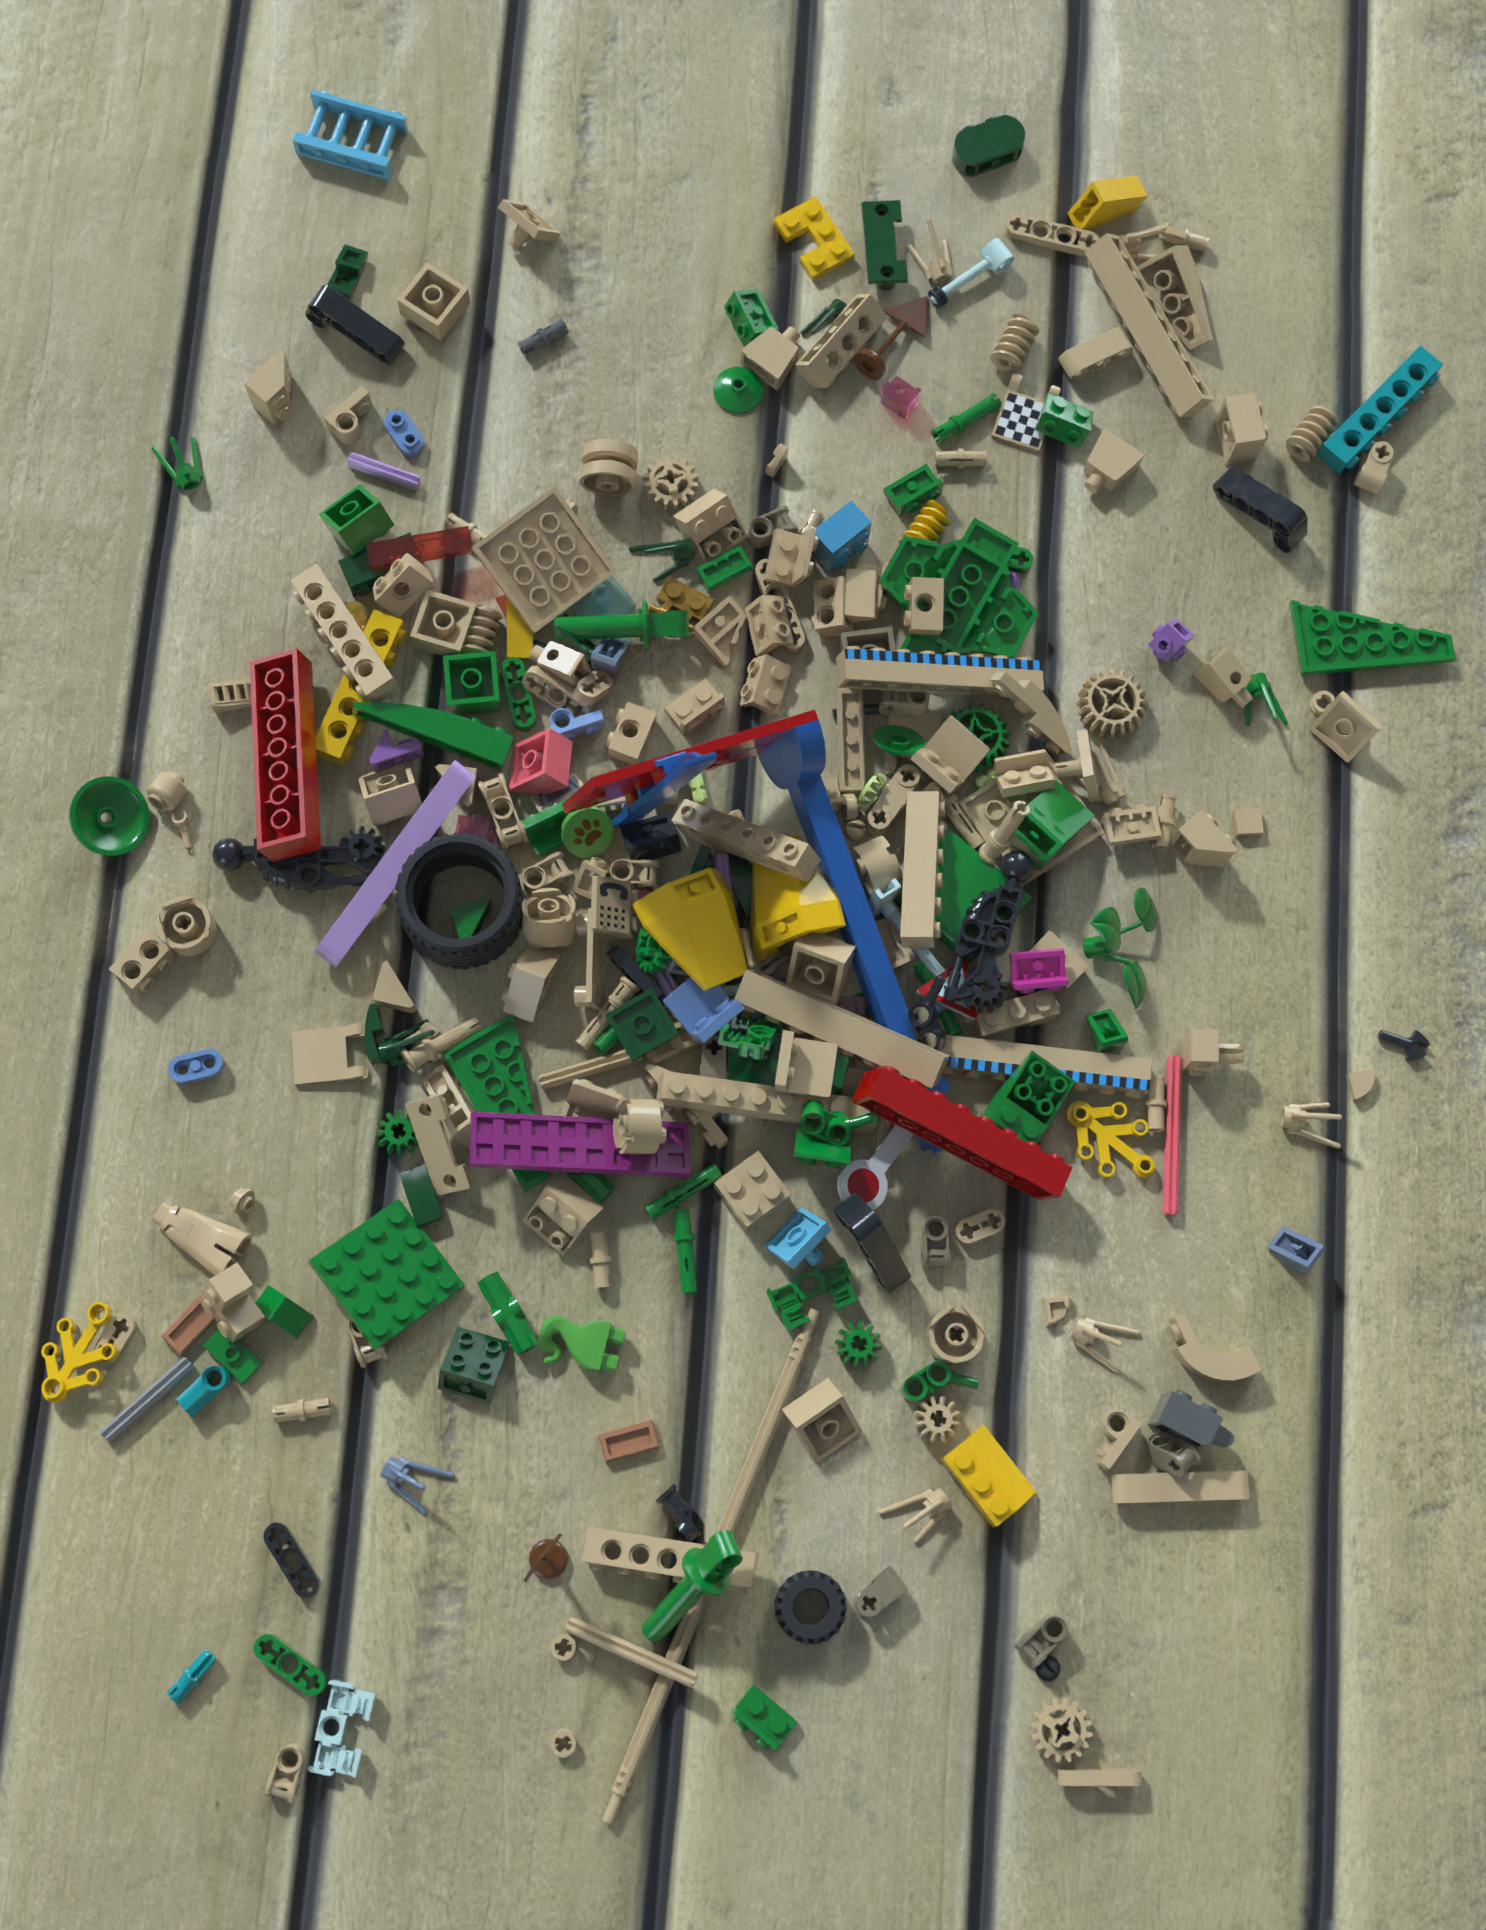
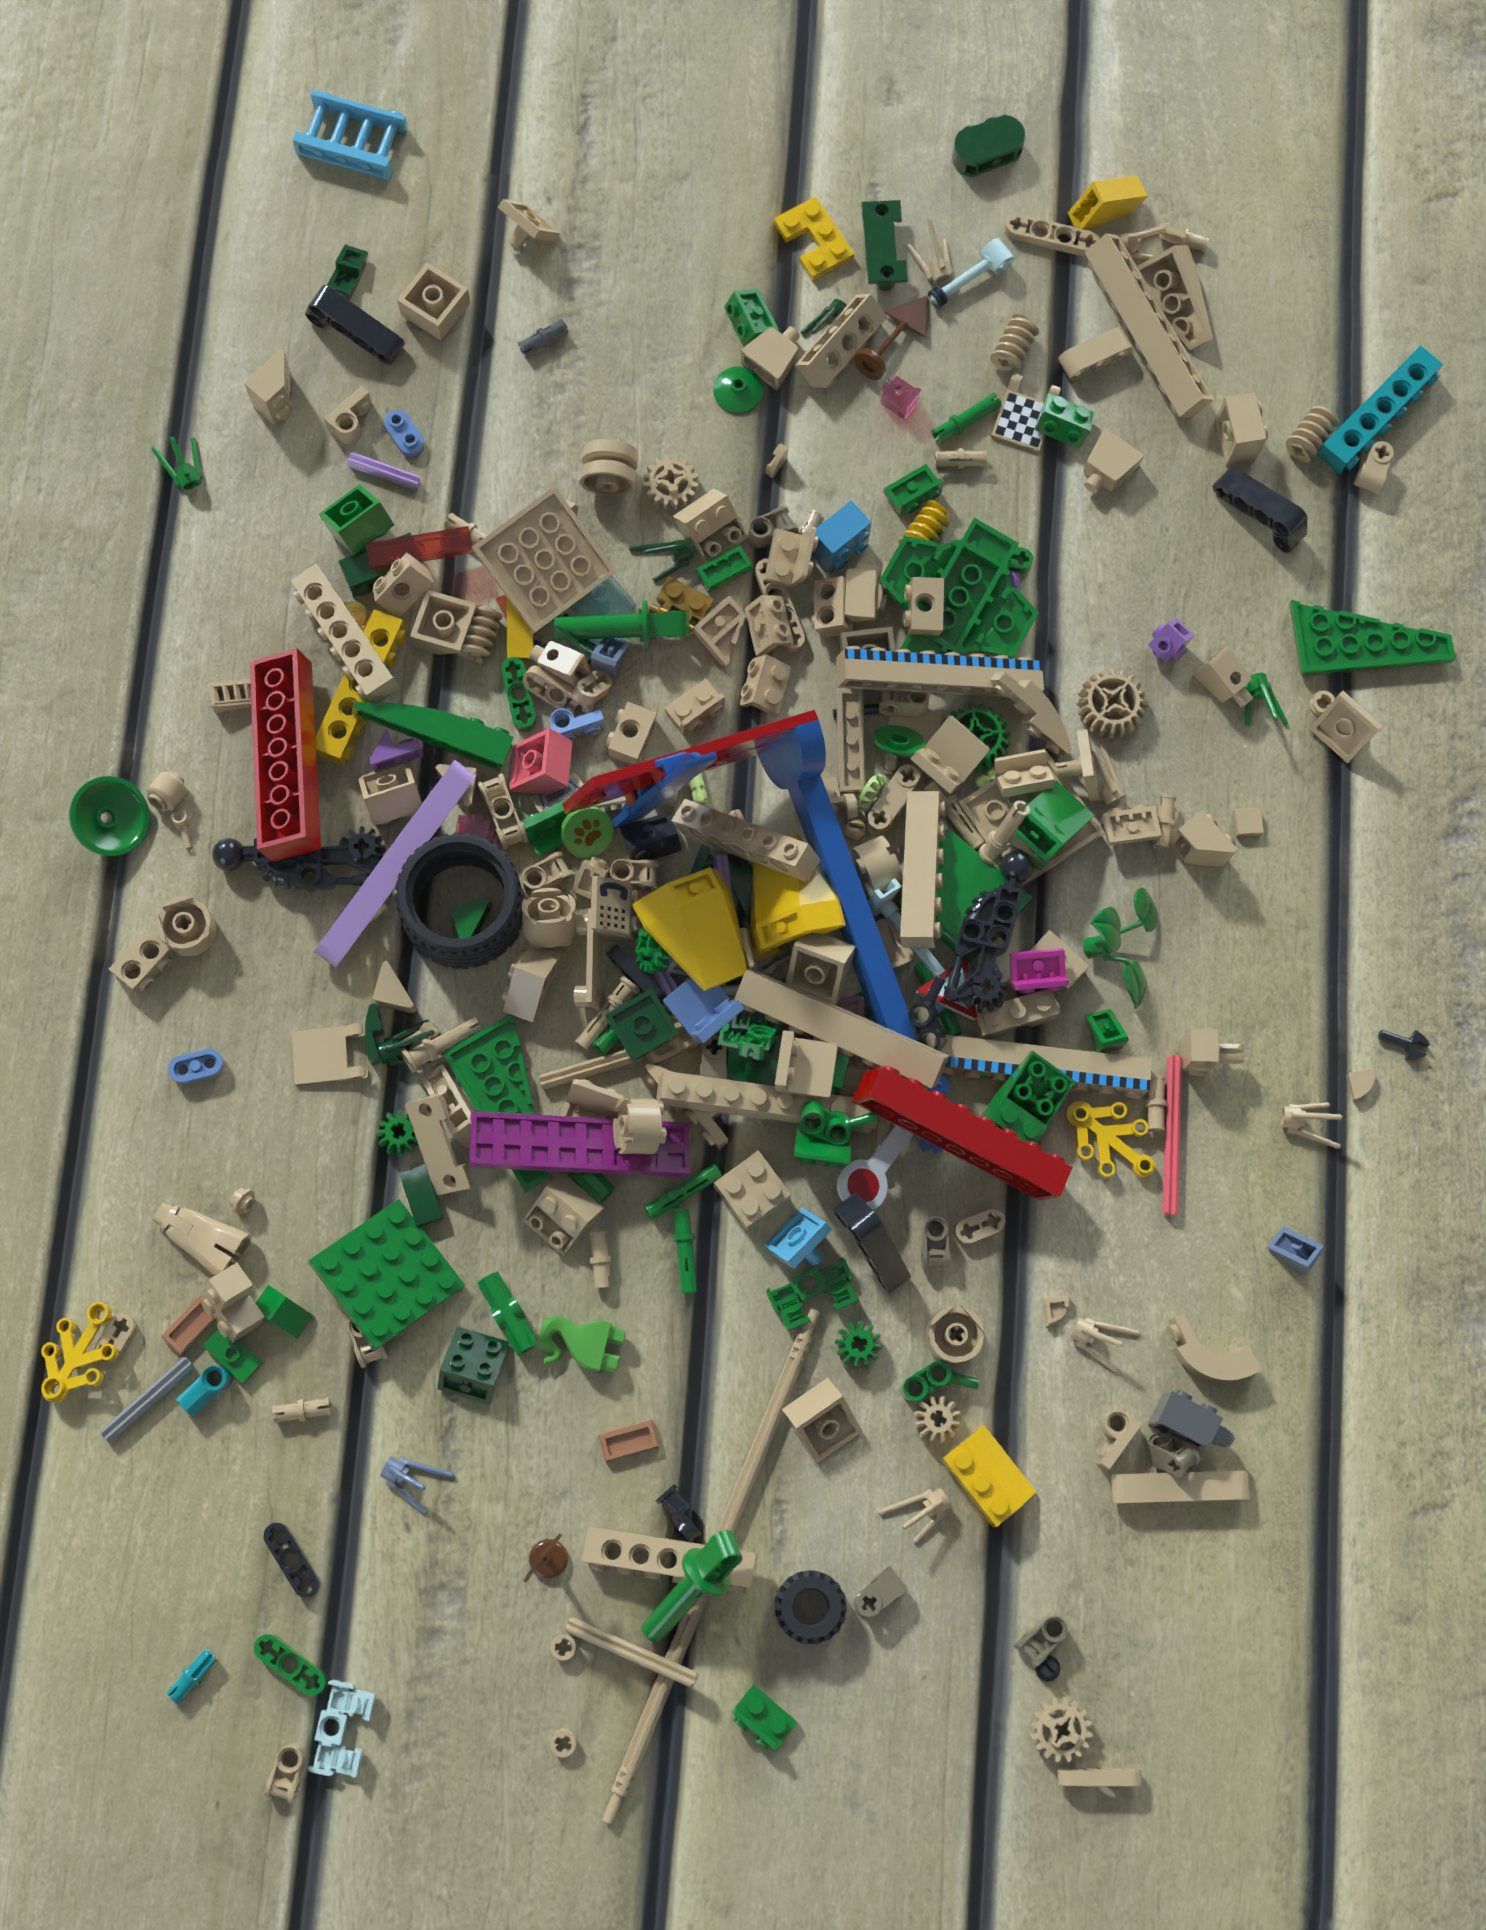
green brick [443,651,502,715] -> none

